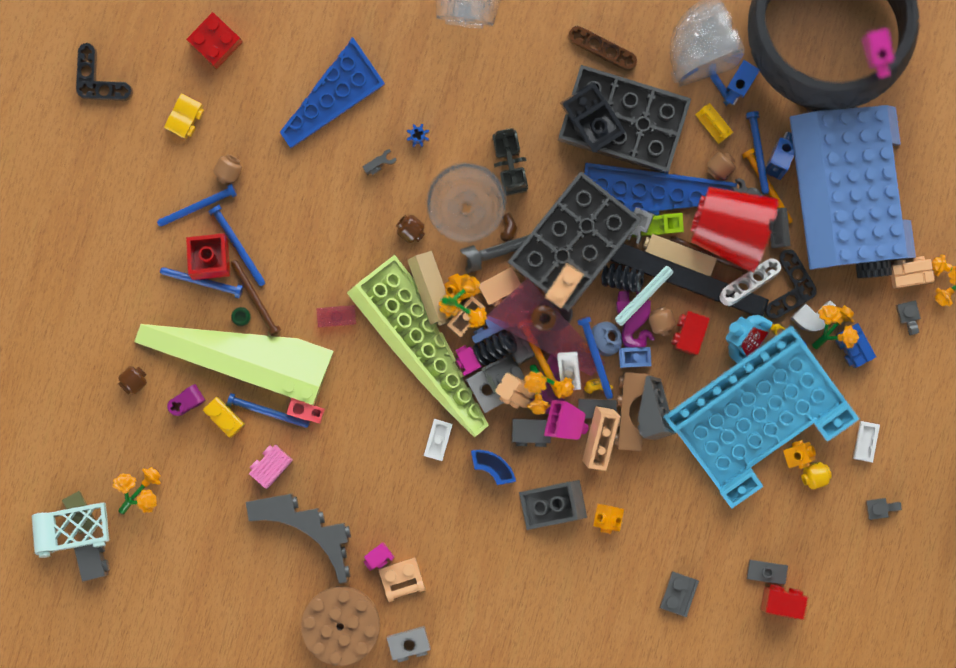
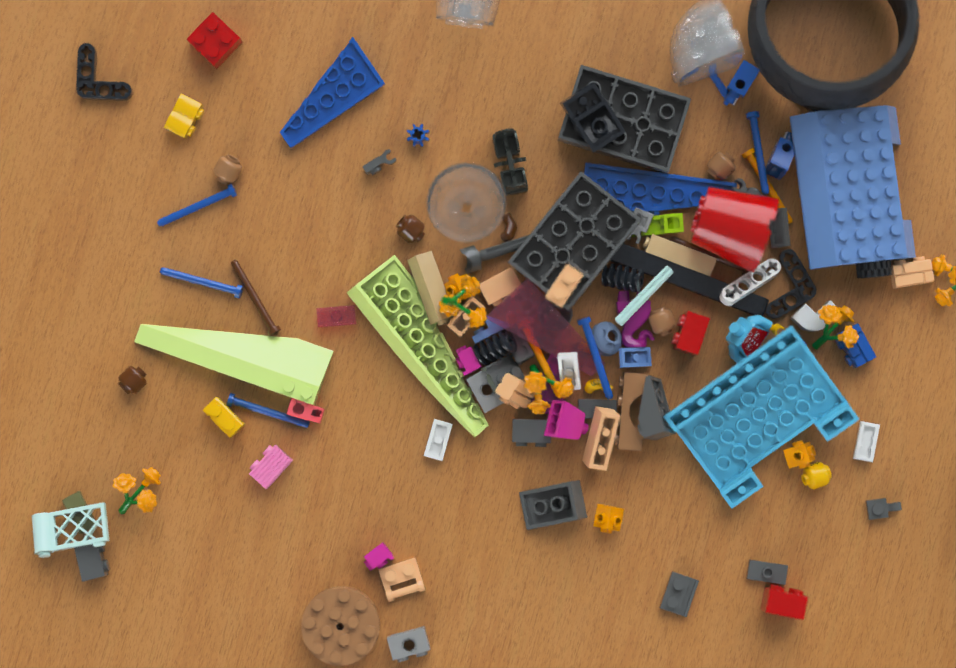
magenta piece [167,384,206,416] -> none
red brick [186,233,230,280] -> none
blue bar [208,205,265,287] -> none
dark green plate [231,307,251,326] -> none
dark grey arch [246,493,351,583] -> none
blue brick [471,450,516,485] -> none
reddish brown head [530,305,557,331] -> none
reddish brown beam [569,26,637,70] -> none
yellow hinge [695,103,734,144] -> none
dark pink torso [862,29,894,78] -> none
dark grey plate [896,300,921,336] -> none

